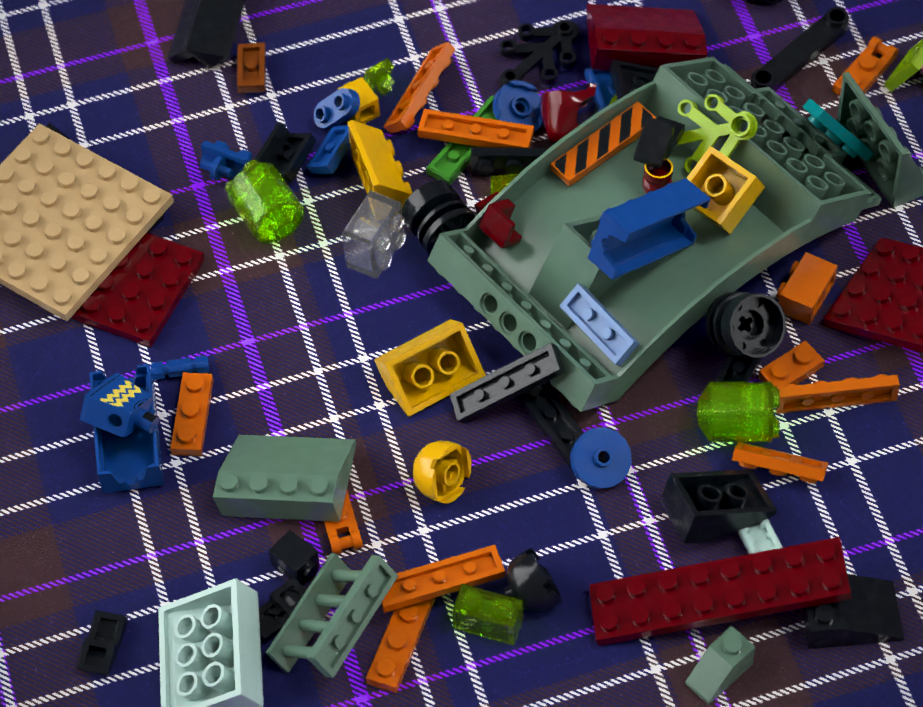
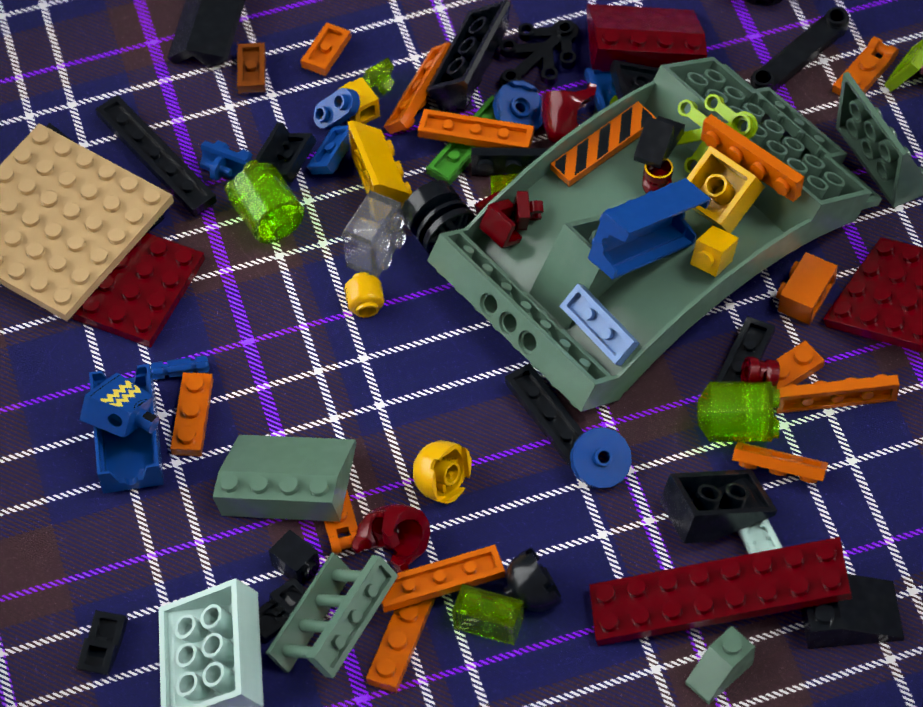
yellow slope [374,319,486,417] -> none
plate [450,343,565,424] -> none
black wheel [705,292,786,358] -> none
teal plate [803,98,874,162] -> none
none -> black plate [95,95,217,217]
none -> orange plate [301,22,351,76]
none -> yellow head [344,272,385,318]
none -> dark red piece [351,504,431,573]
none -> black slope [426,0,511,112]
none -> dark red tile [513,191,544,230]
none -> yellow brick [690,225,739,277]
none -> orange plate [701,114,805,202]
none -> dark red wheel [741,356,780,390]

